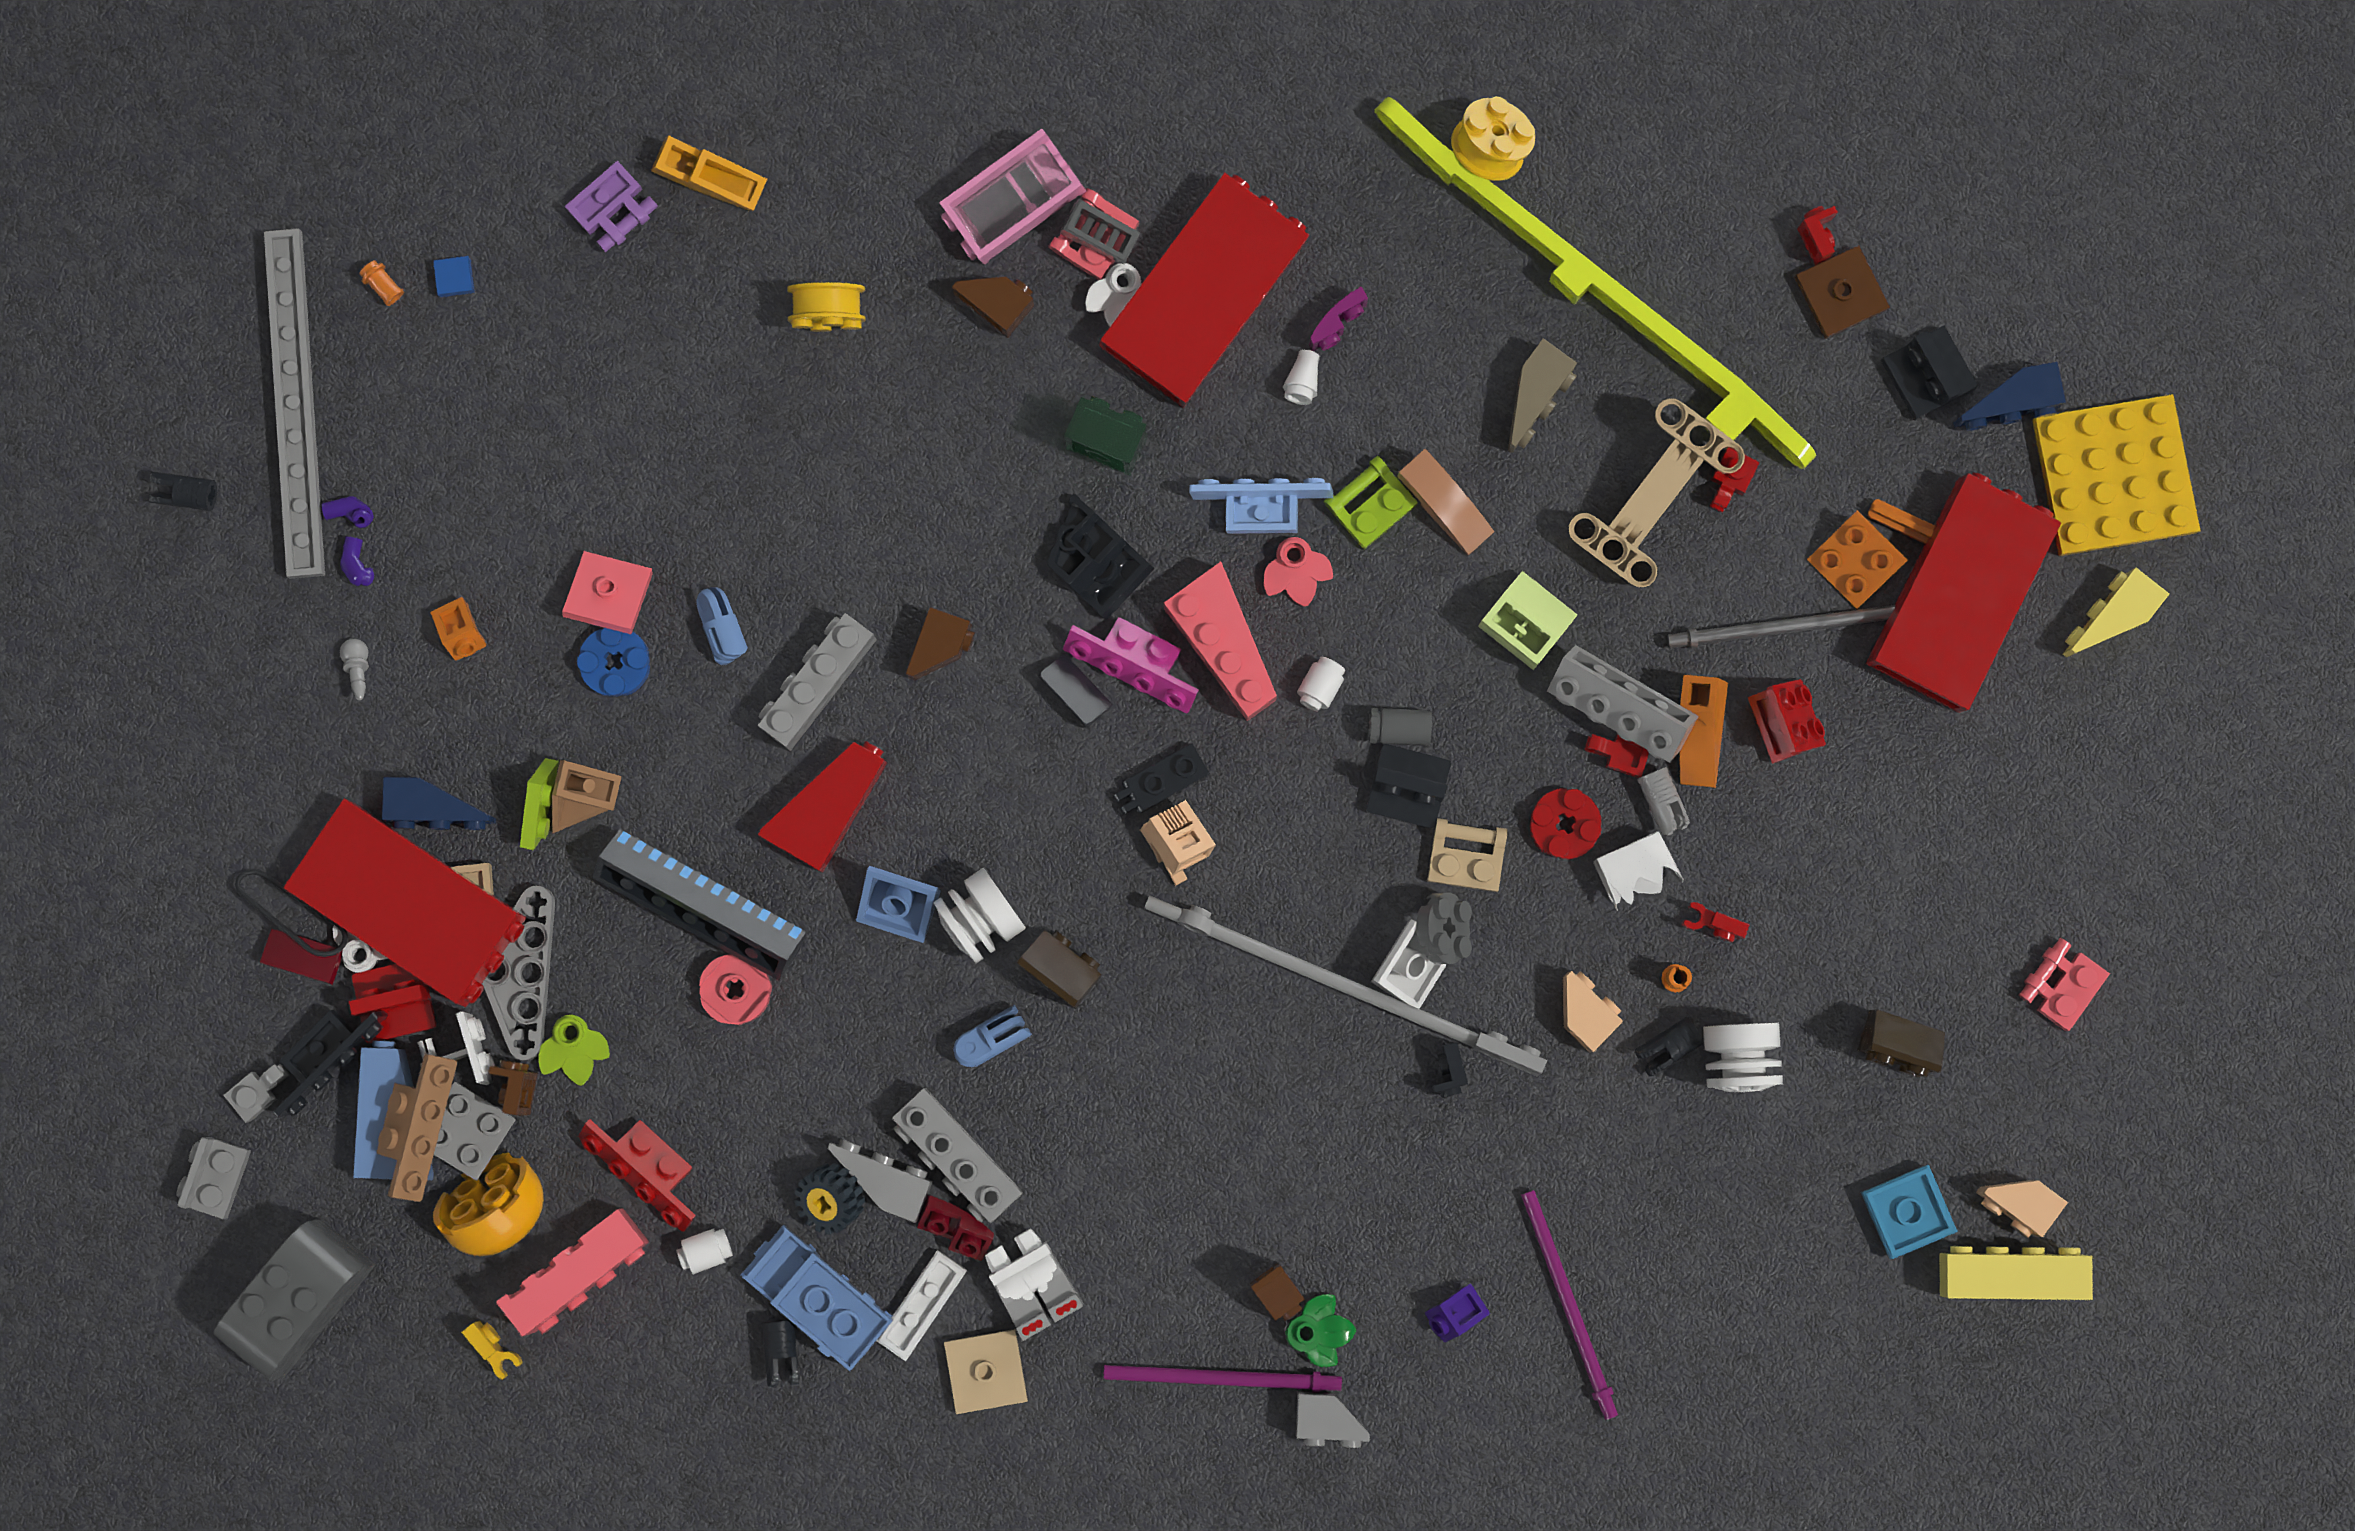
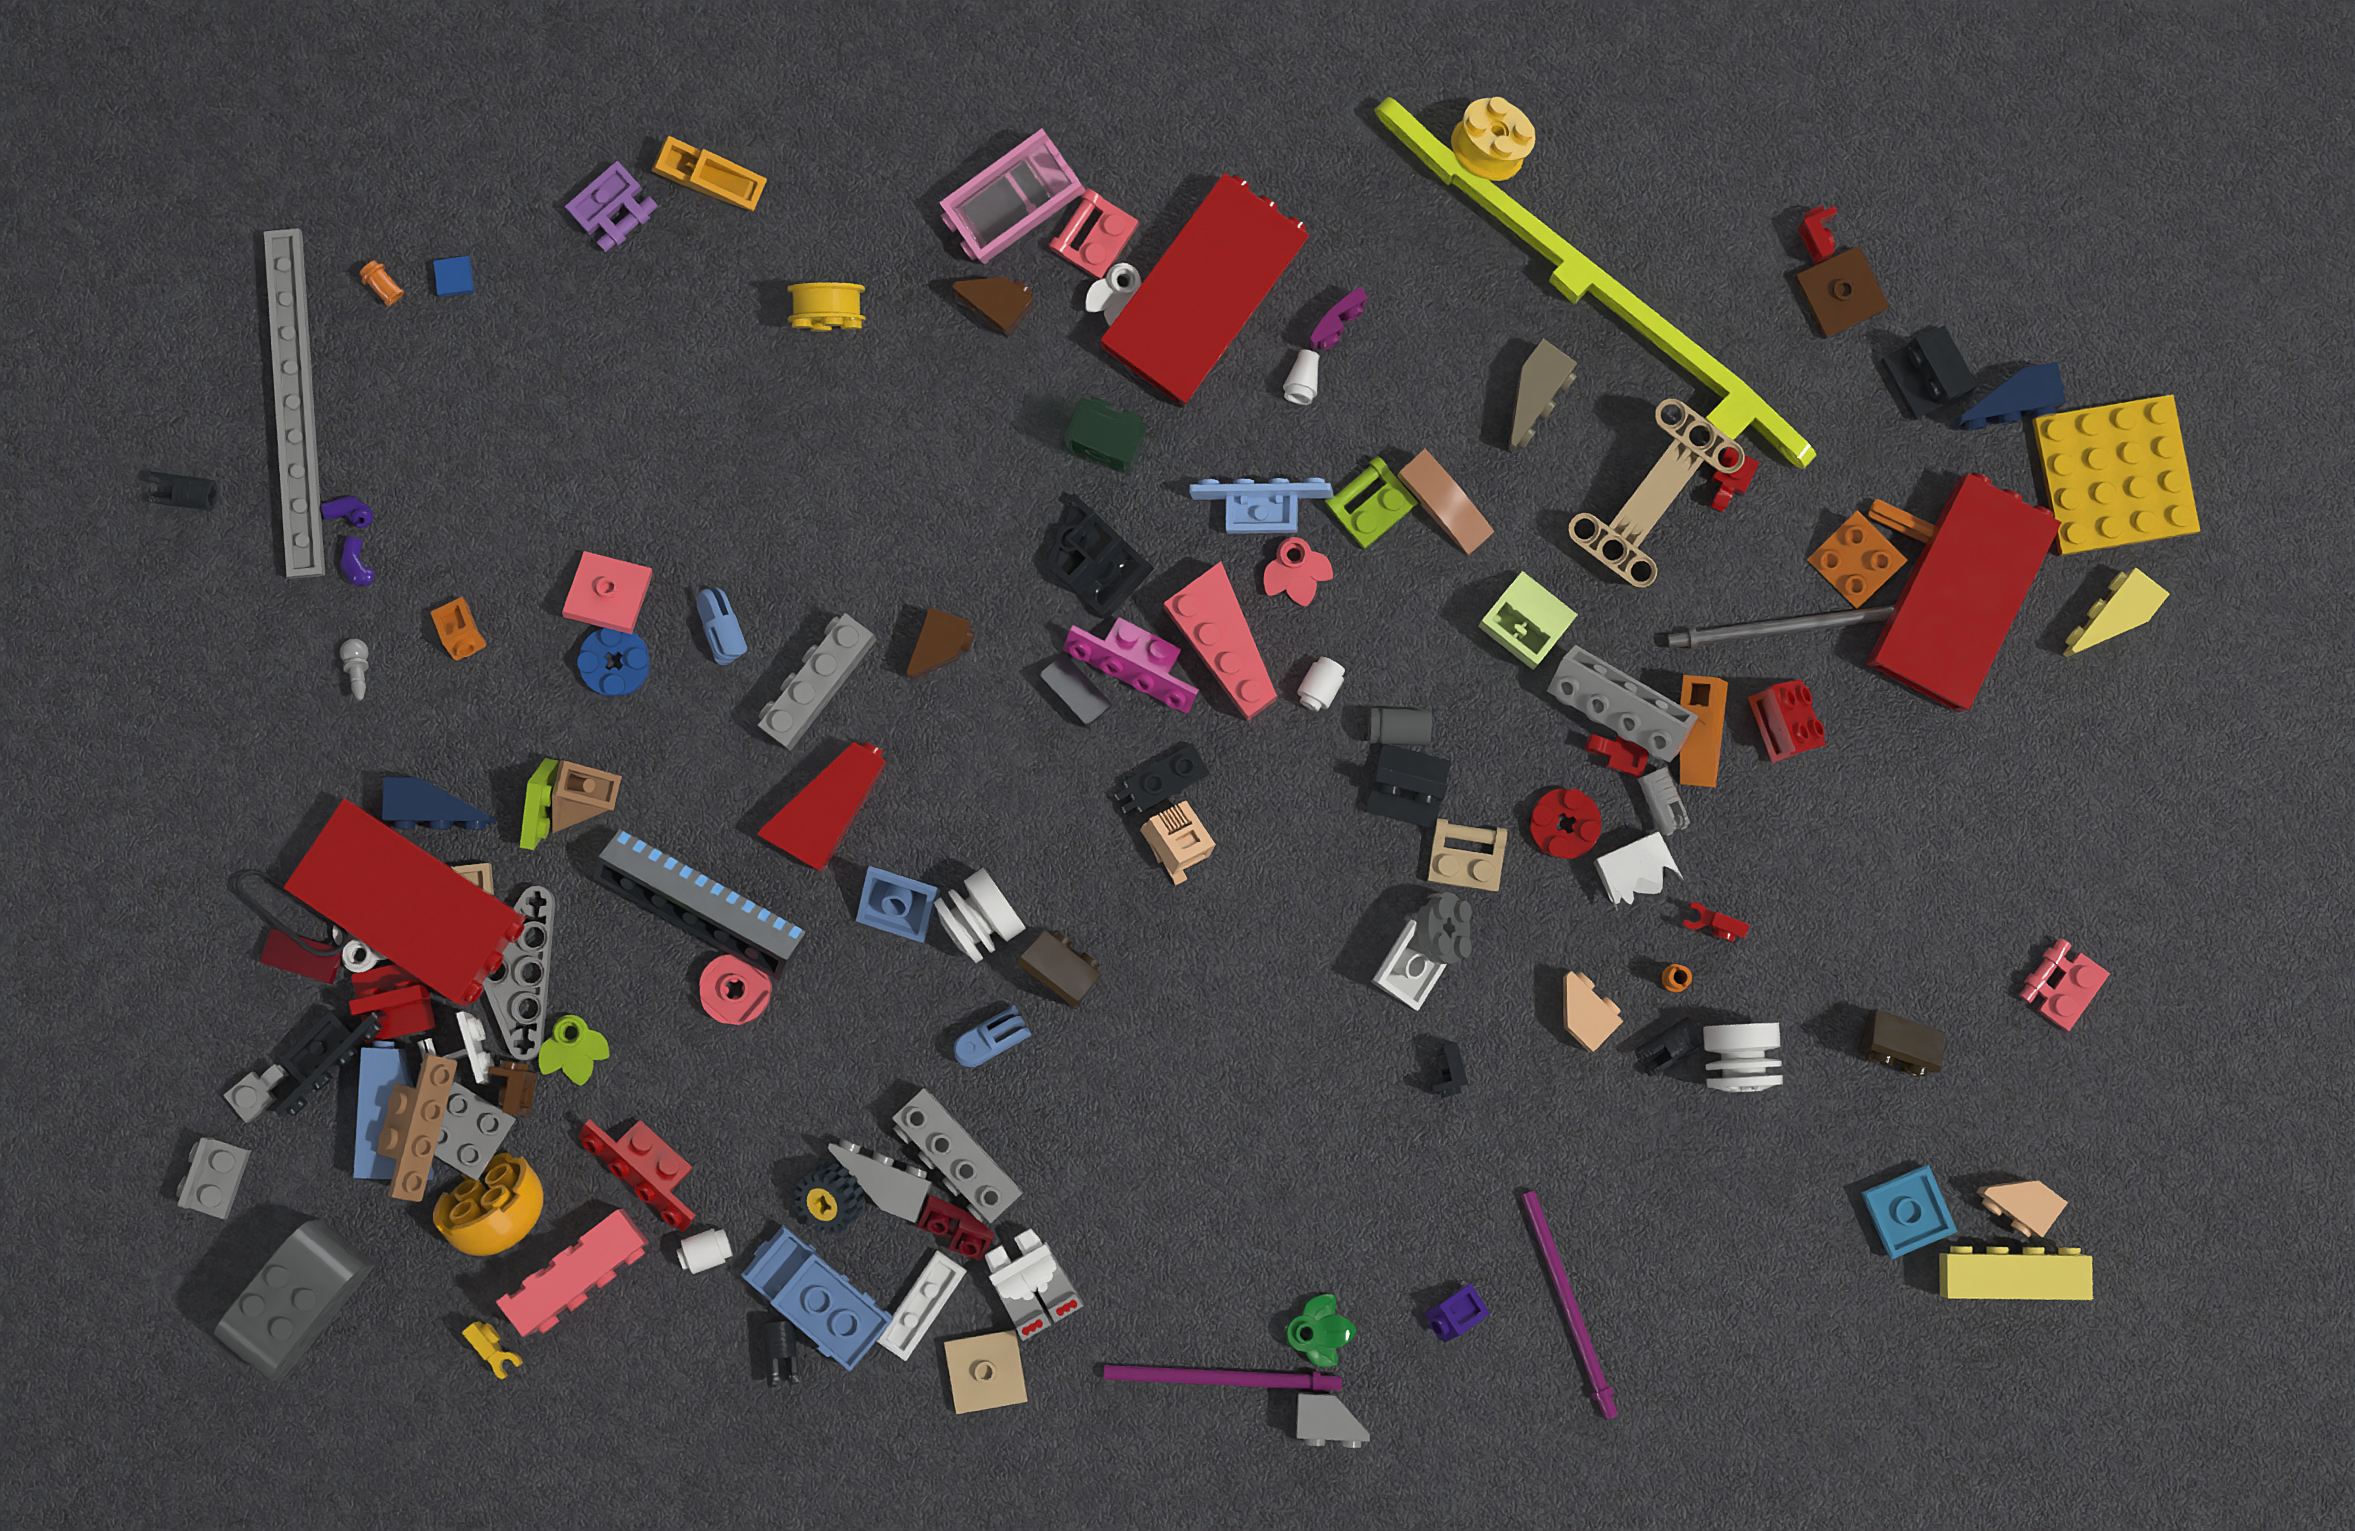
dark grey slope [1059,199,1140,265] -> none
light grey bar [1144,895,1547,1077] -> none
reddish brown slope [1249,1263,1305,1321] -> none

